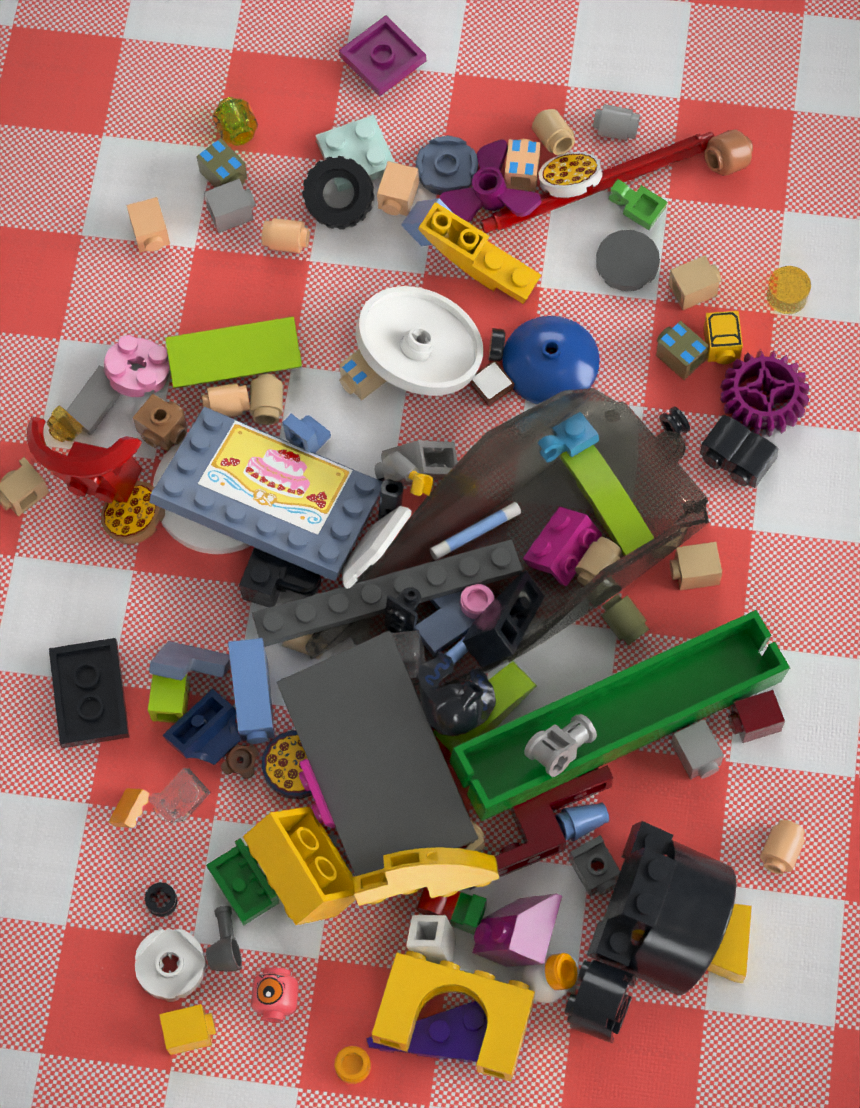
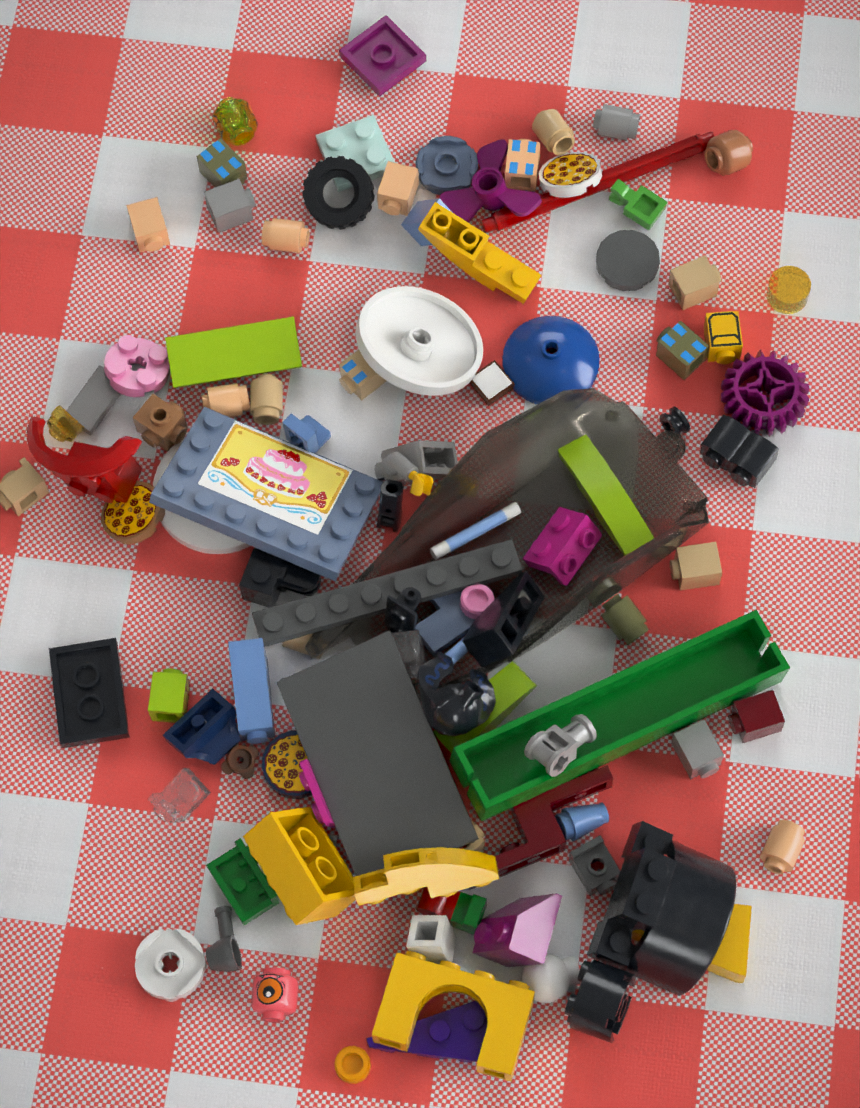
light orange piece [108,788,150,828] -> none
black bush [144,882,178,917] -> none
sand blue tile [149,641,231,681] -> none
yellow brick [159,1004,216,1055] -> none
white tile [342,506,412,589] -> none
black tile [488,328,505,362] -> none
dark azure plate [537,412,599,463] -> none
light orange tile [545,953,578,990] -> none
tan brick [575,537,622,589] -> none

